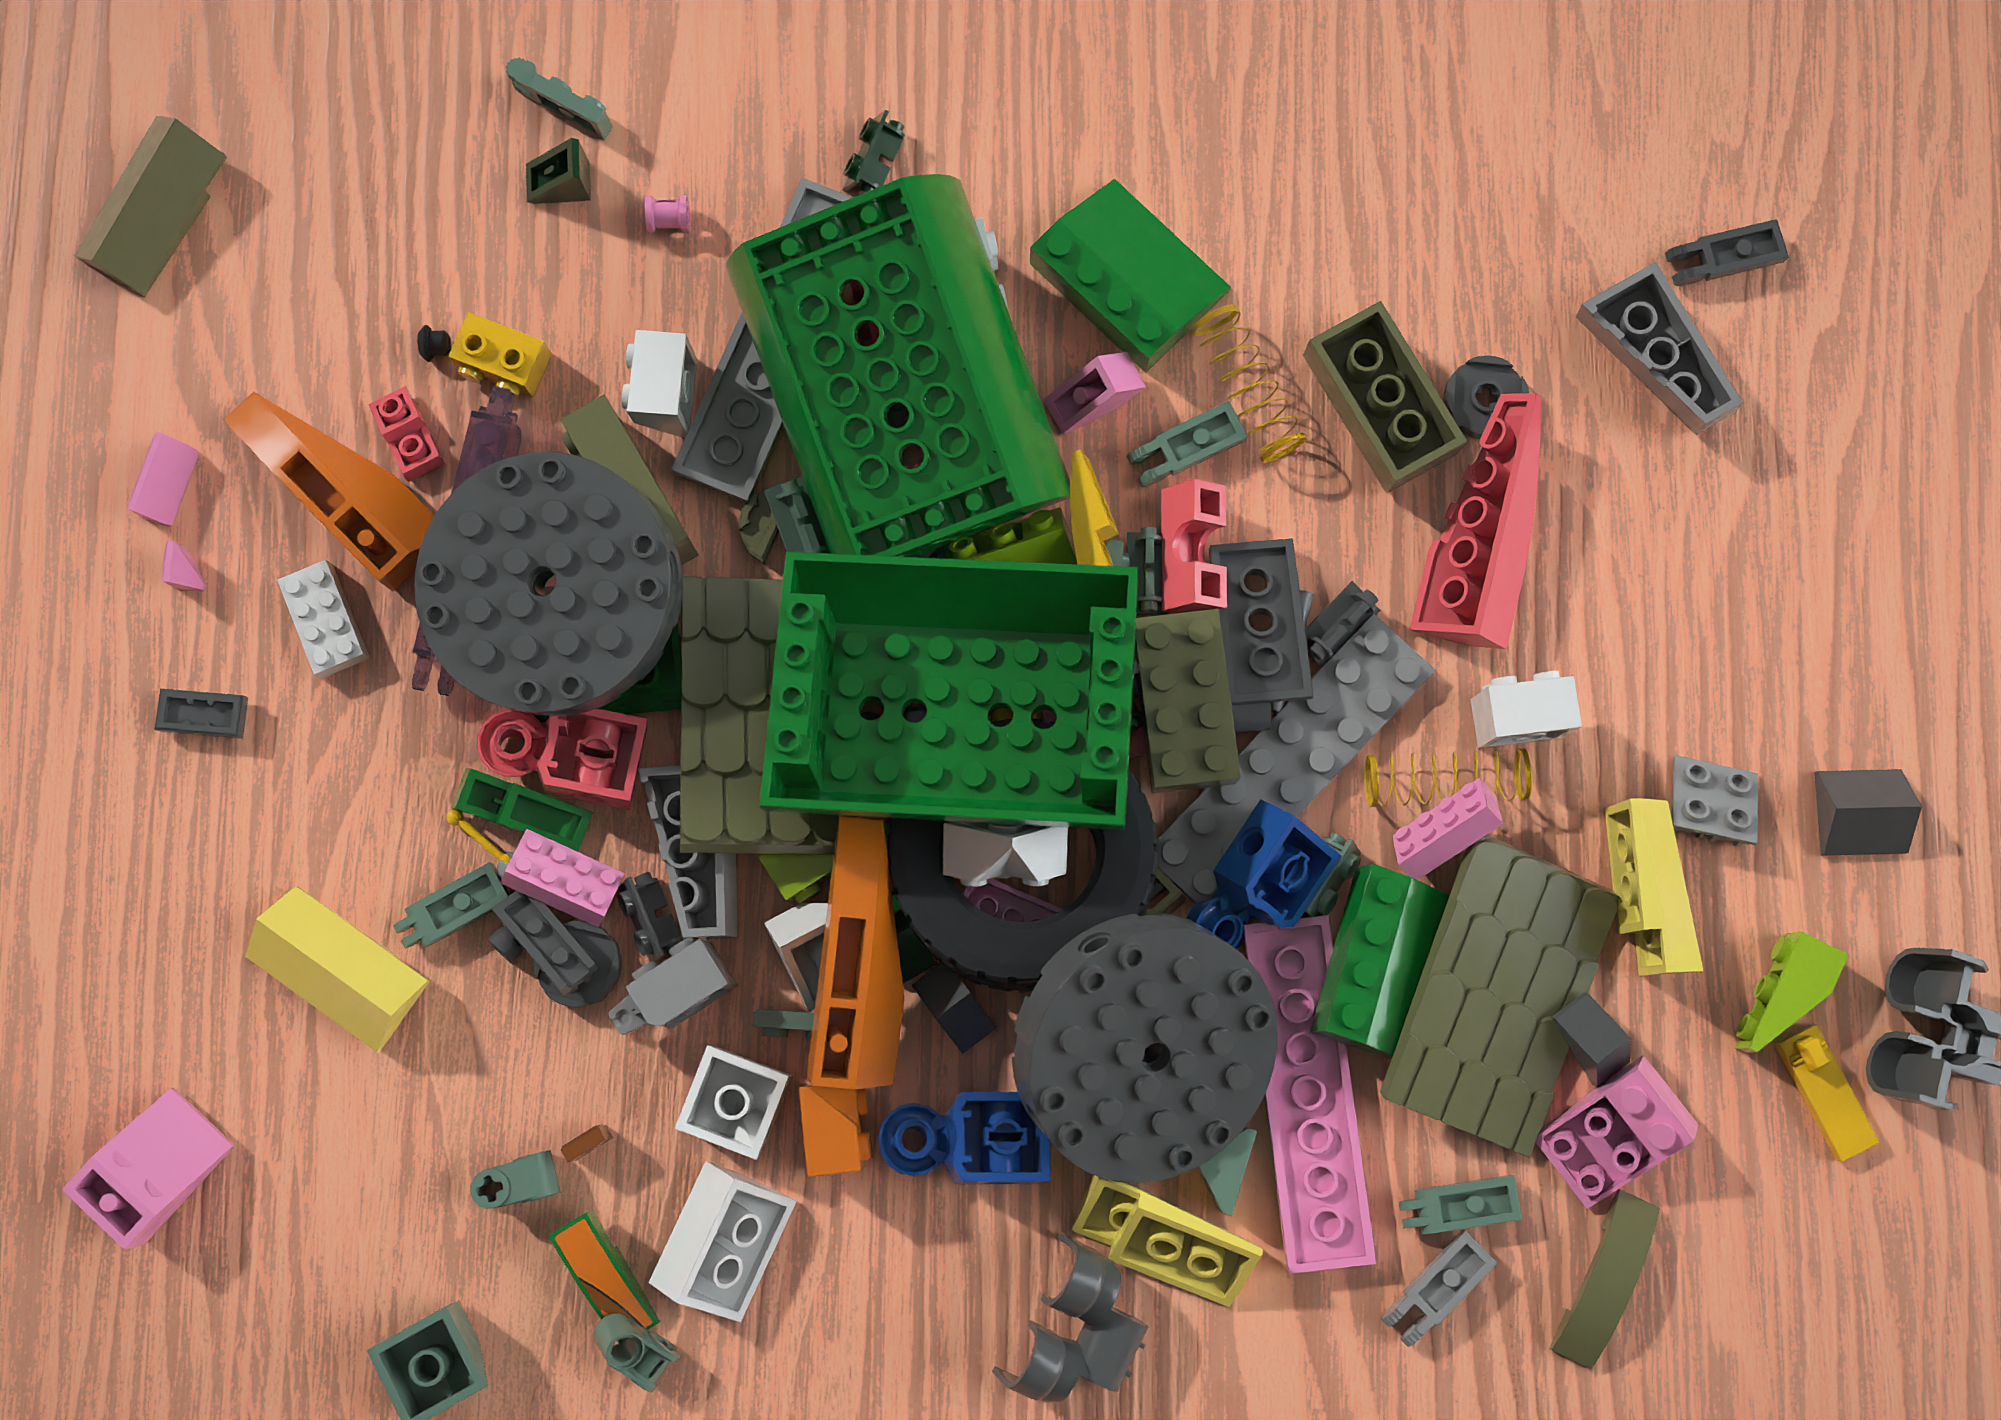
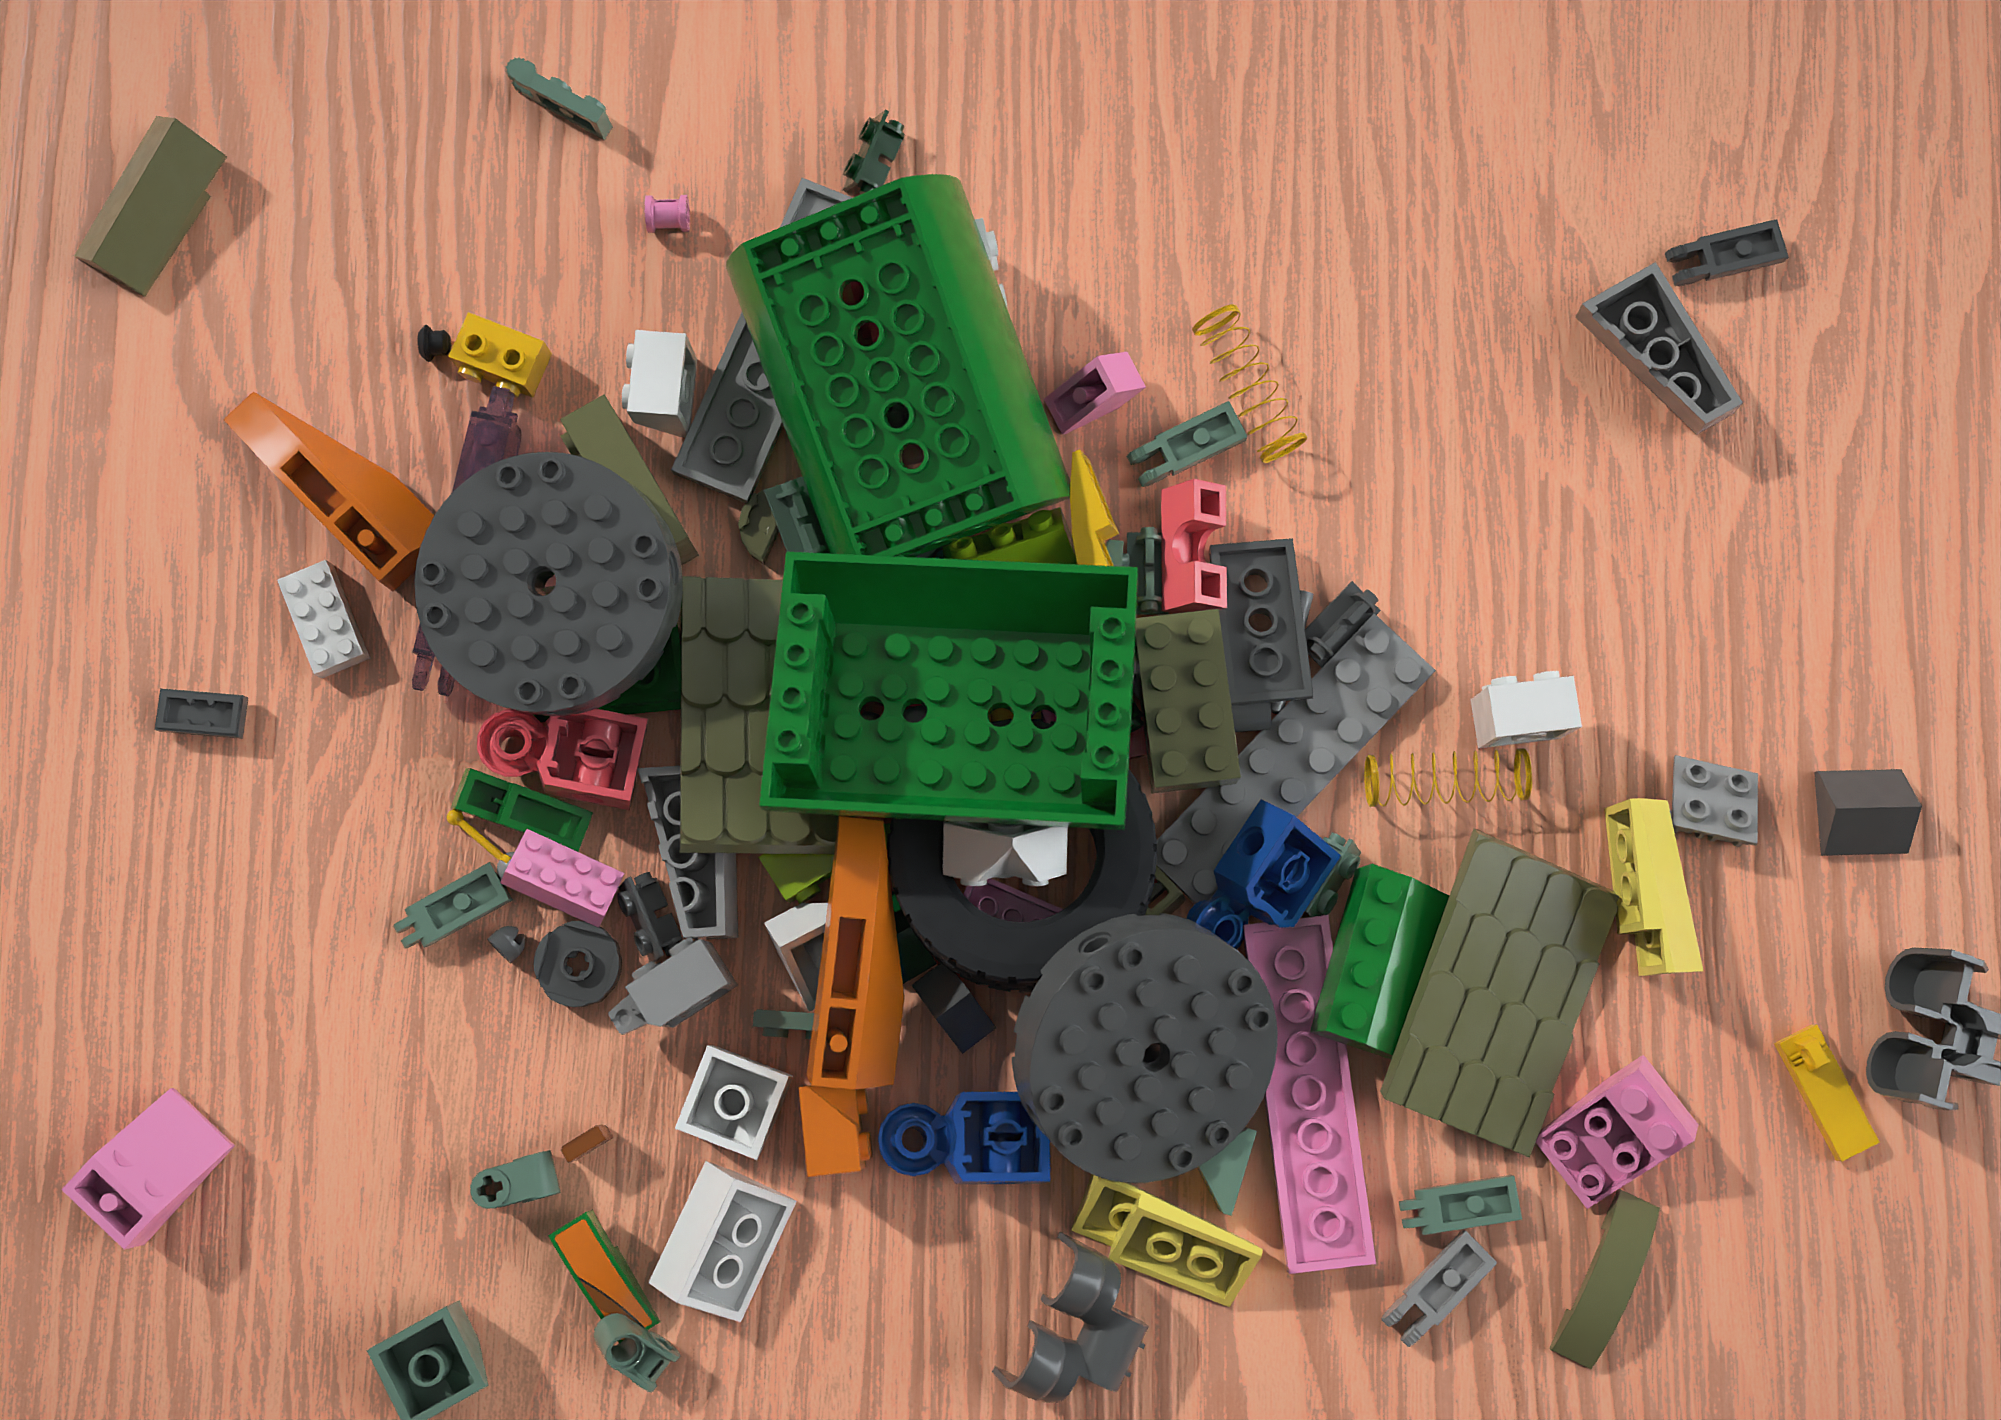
bright pink slope [127,432,199,526] -> none
bright pink slope [162,540,206,591] -> none
light yellow slope [245,886,430,1053] -> none
coral slope [368,386,445,482] -> none
dark grey hinge [492,891,598,997] -> none
slope [526,137,591,204] -> none
green slope [1030,179,1231,373] -> none
olive brick [1303,301,1467,494] -> none
bright pink piece [1393,778,1503,880] -> none
coral wedge [1410,393,1541,649] -> none
dark grey plate [1443,355,1529,439] -> none
dark grey slope [1551,992,1631,1087] -> none
lime slope [1735,931,1849,1052] -> none

